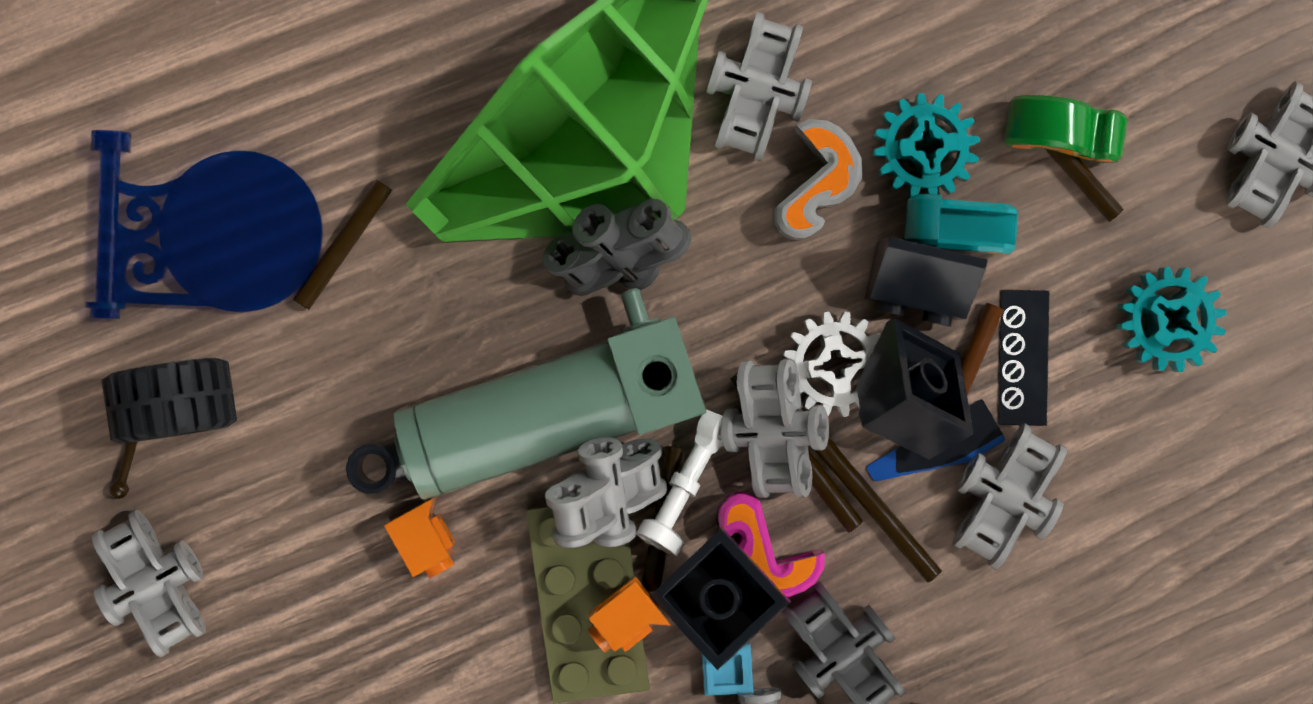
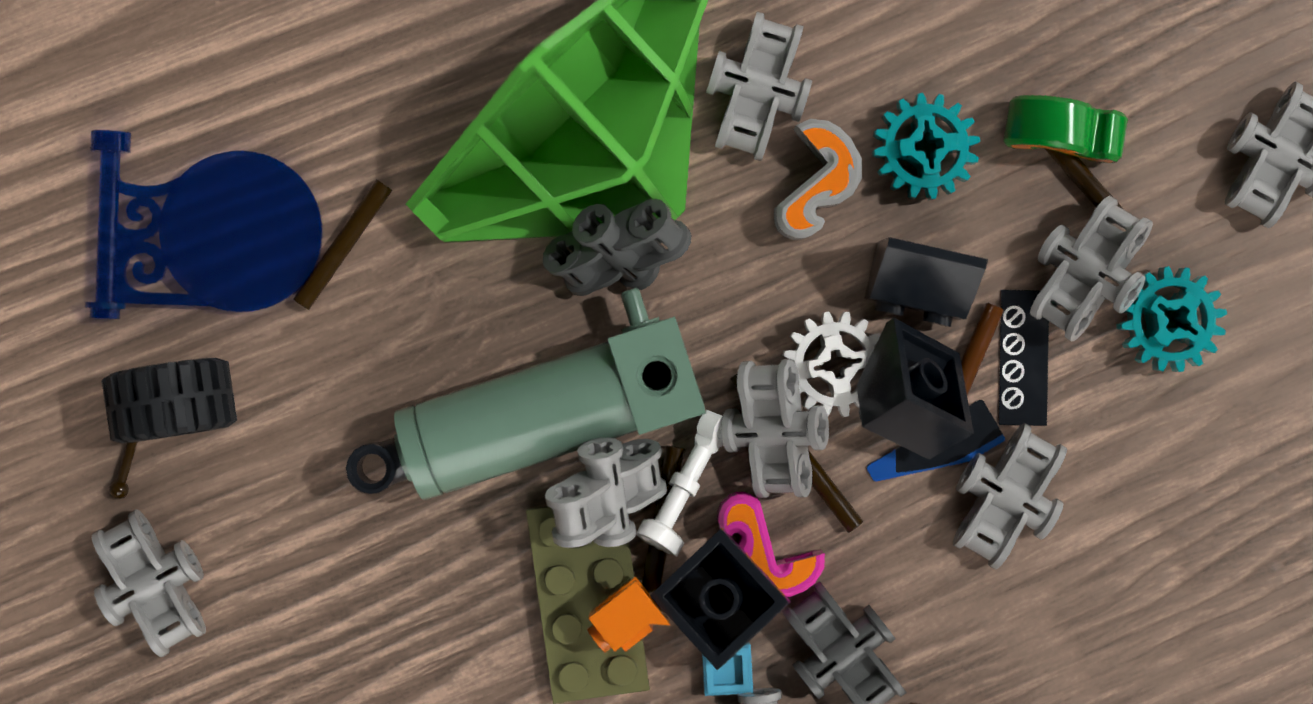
orange window [384,497,456,579] -> none
dark brown piece [815,438,942,583] -> none
teal animal [904,194,1018,255] -> none
none -> light grey axle [1030,196,1153,342]

